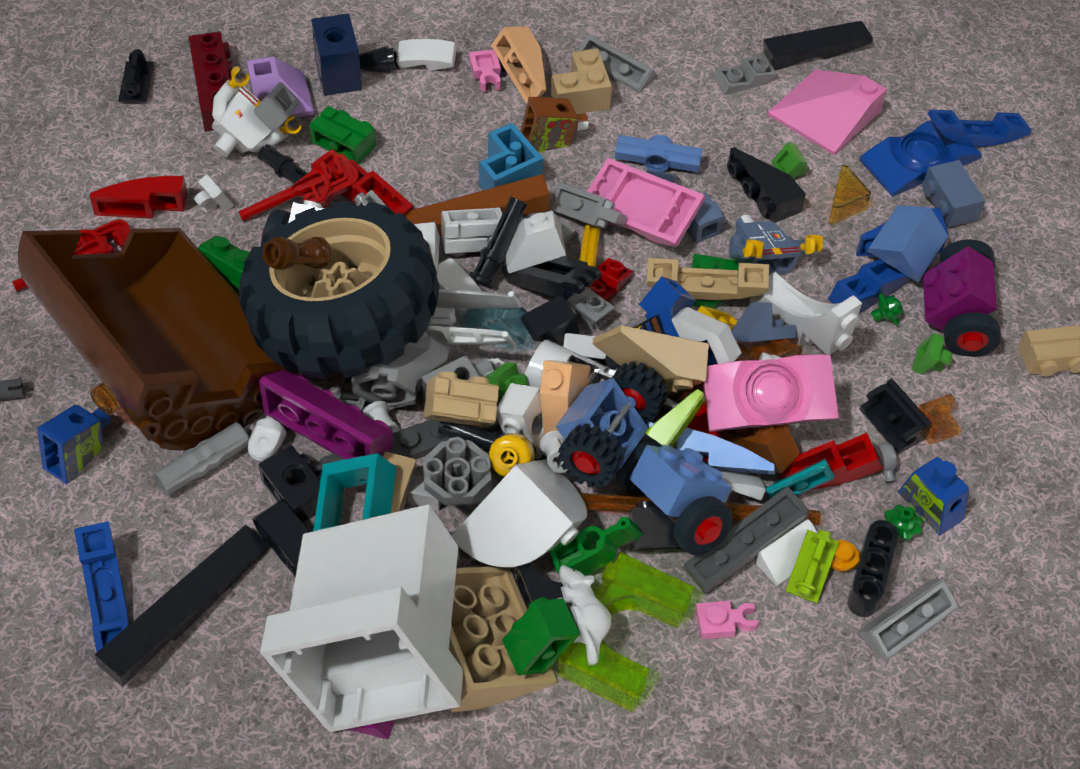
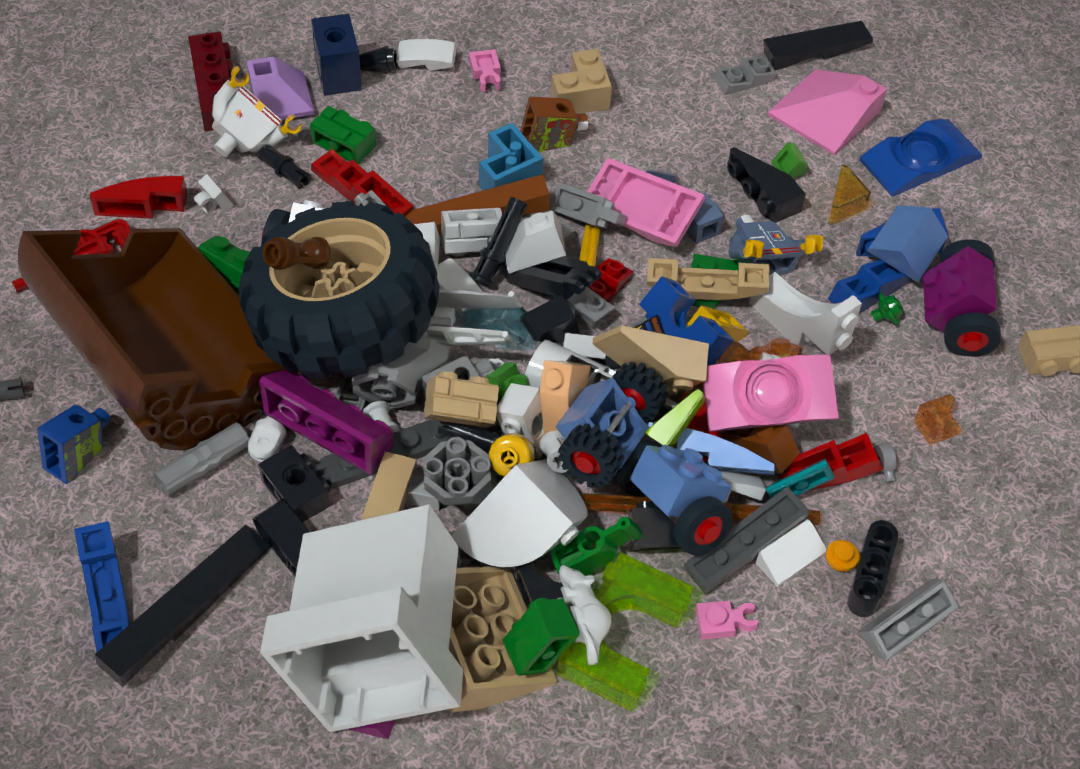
clear orange tile [90,383,121,415] -> none
black hinge [118,49,154,102] -> none
red piece [238,153,360,222] -> none
light grey slope [254,82,299,131] -> none
teal window [313,453,396,532] -> none
light nougat slope [491,26,546,104] -> none
light grey slope [577,34,657,93] -> none
medium blue piece [615,135,703,172] -> none
white slope [671,307,741,364] -> none
sand blue slope [731,302,796,342] -> none
lime hinge [785,529,839,604] -> none
black hinge [859,379,932,454] -> none
green plant [884,504,923,541] -> none
blue torso [898,457,969,536] -> none
bright green tile [911,332,952,374] -> none
sand blue brick [922,160,985,228] -> none
blue slope [928,110,1032,146] -> none

